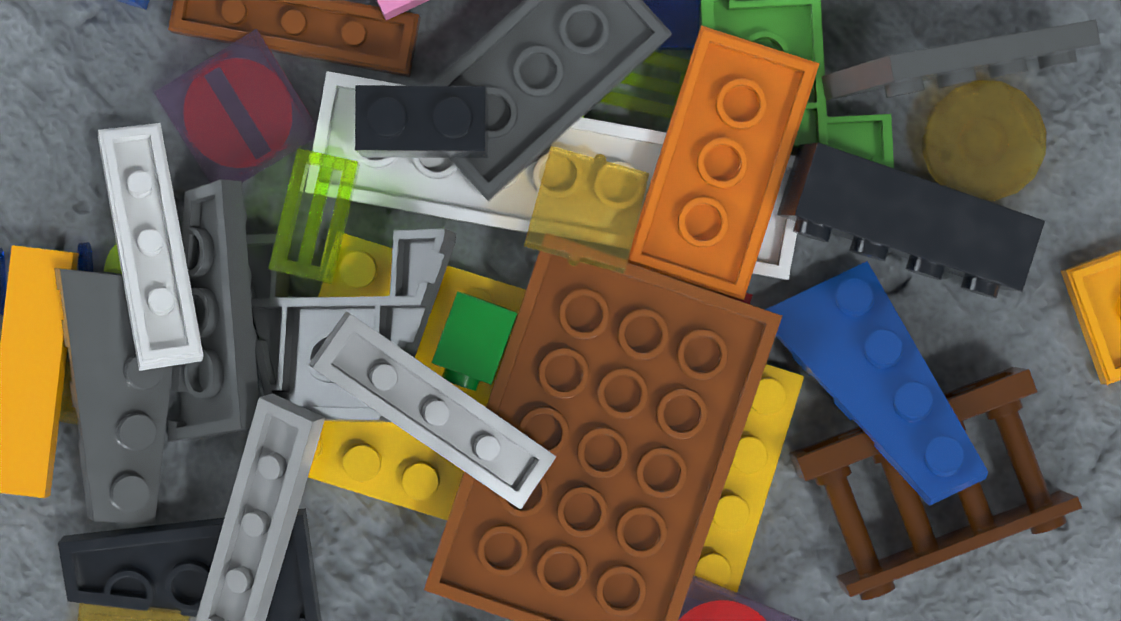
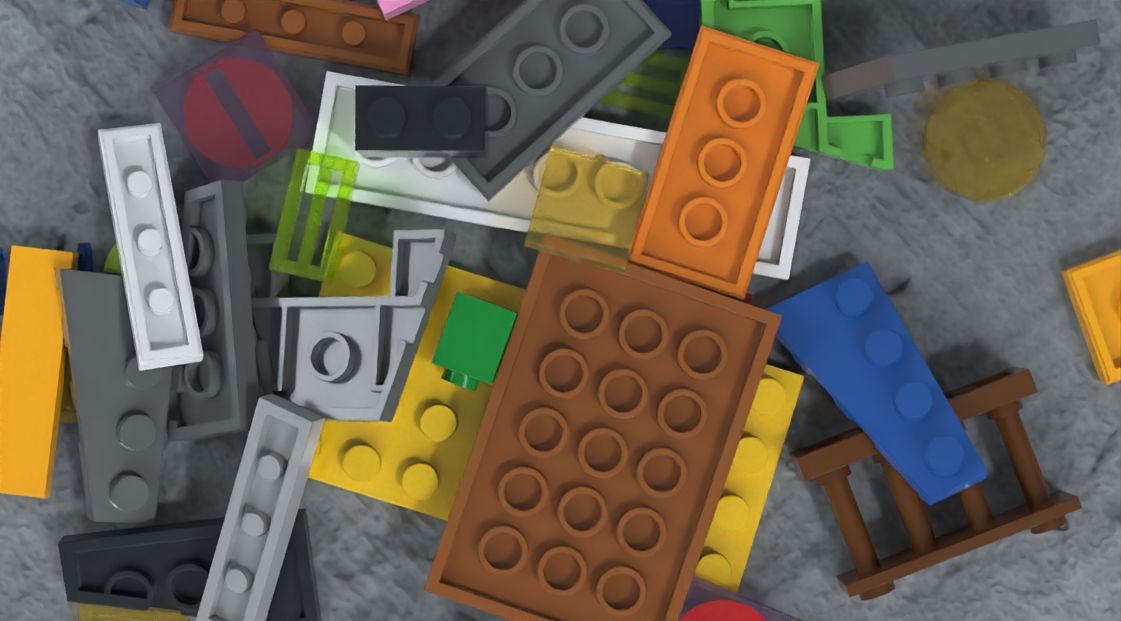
light grey plate [308,311,557,510] -> none
black brick [777,143,1045,298] -> none

